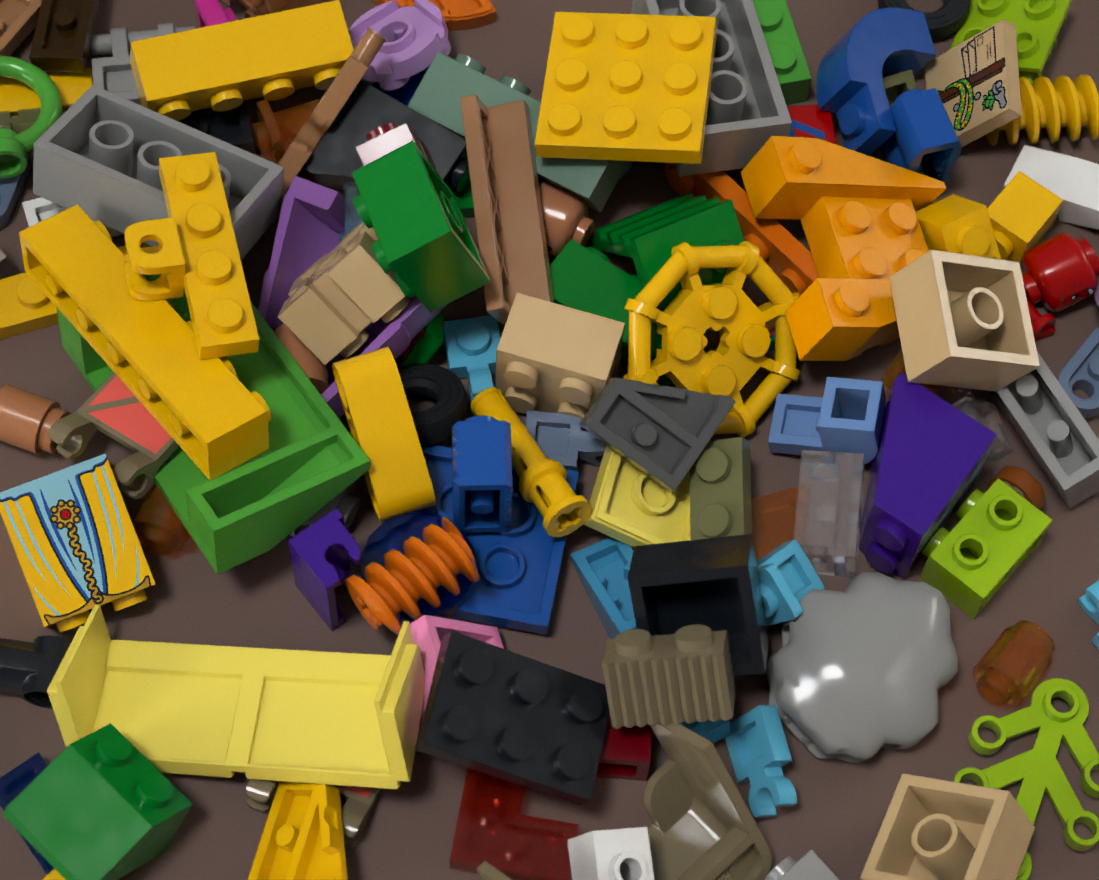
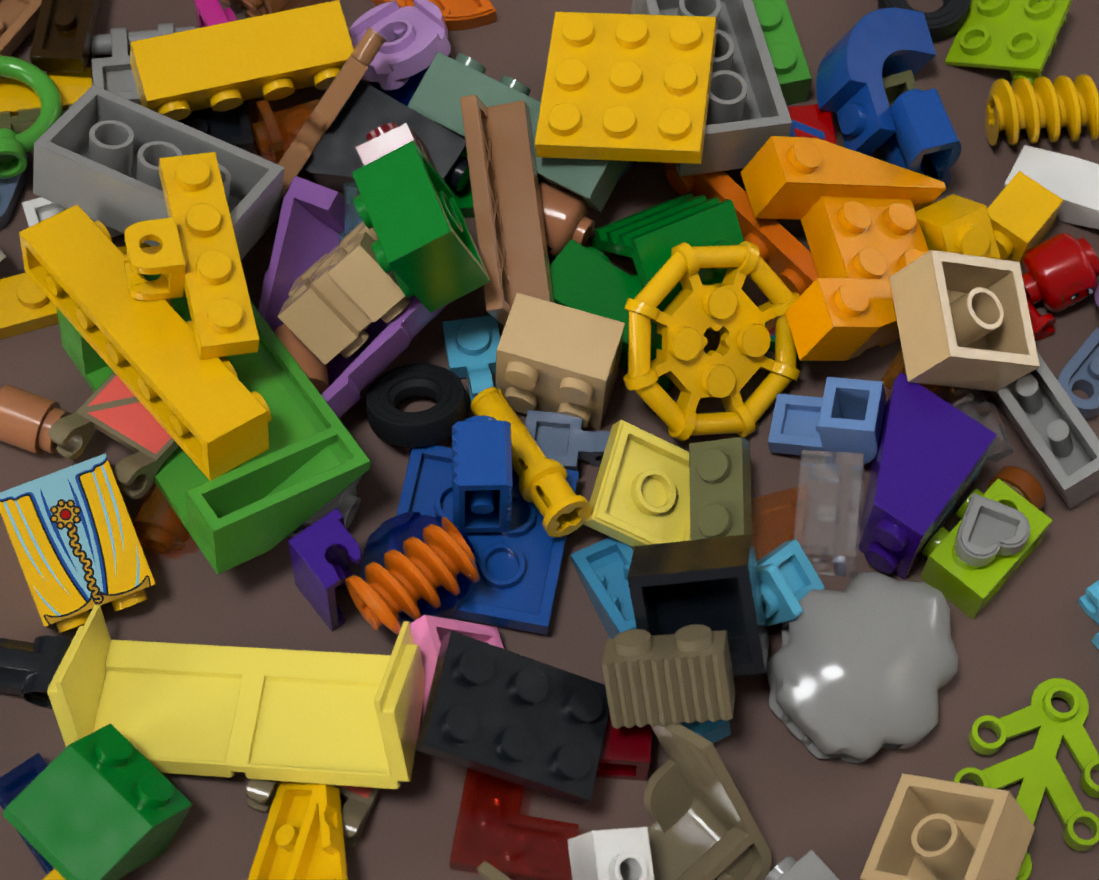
yellow beam [332,347,436,522] -> none
green tile [397,311,444,367] -> none
dark grey wing [579,378,736,491] -> none
medium azure plate [725,705,797,818] -> none
tan tile [925,19,1022,147] -> none
clear orange brick [973,620,1055,706] -> none
none -> light grey tile [954,493,1030,567]

